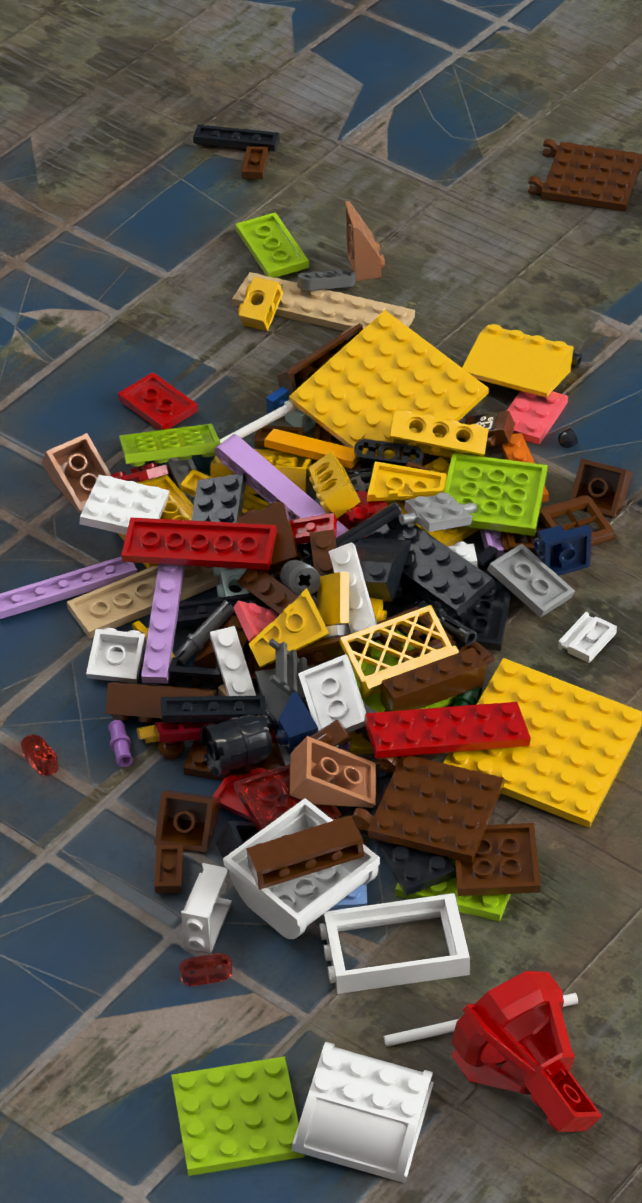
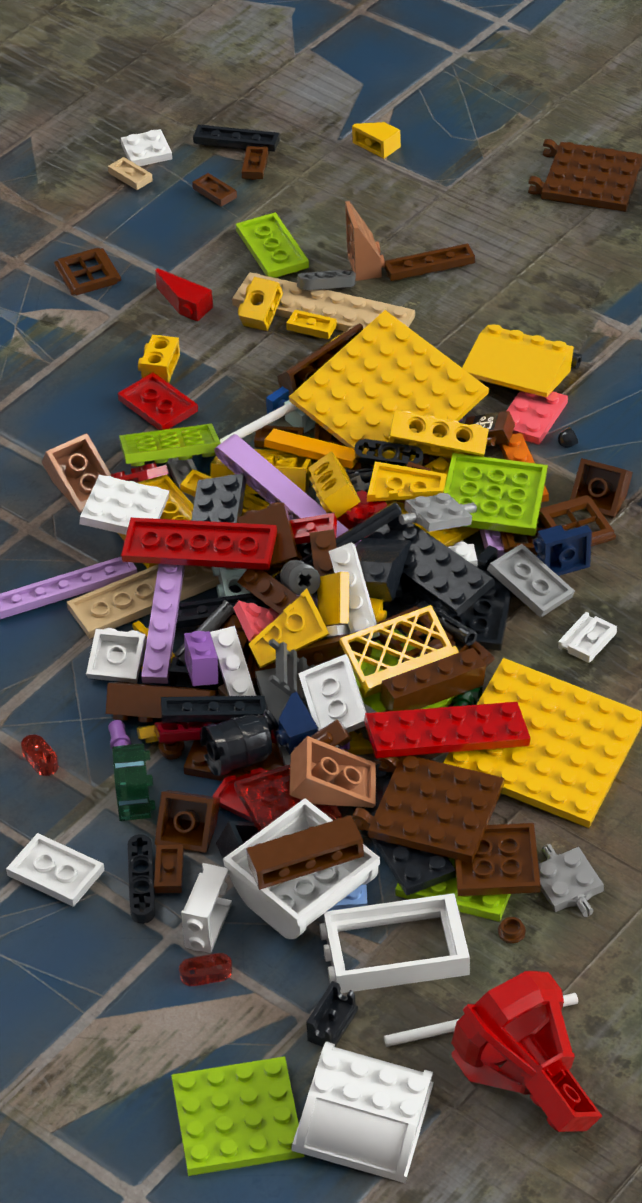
none -> white plate [6,833,105,907]
none -> reddish brown piece [54,247,121,296]
none -> tan plate [108,157,153,190]
none -> clear green container [112,743,156,821]
none -> white plate [121,129,172,166]
none -> black beam [128,834,155,924]
none -> yellow brick [138,334,180,383]
none -> red slope [155,268,213,322]
none -> medium lavender brick [184,631,218,686]
none -> reddish brown plate [192,173,237,207]
none -> yellow plate [286,310,337,340]
none -> black hinge [306,981,358,1047]
none -> yellow slope [352,122,401,159]
none -> reddish brown plate [385,243,475,281]
none -> reddish brown plate [498,917,526,943]
none -> light grey plate [538,844,604,917]

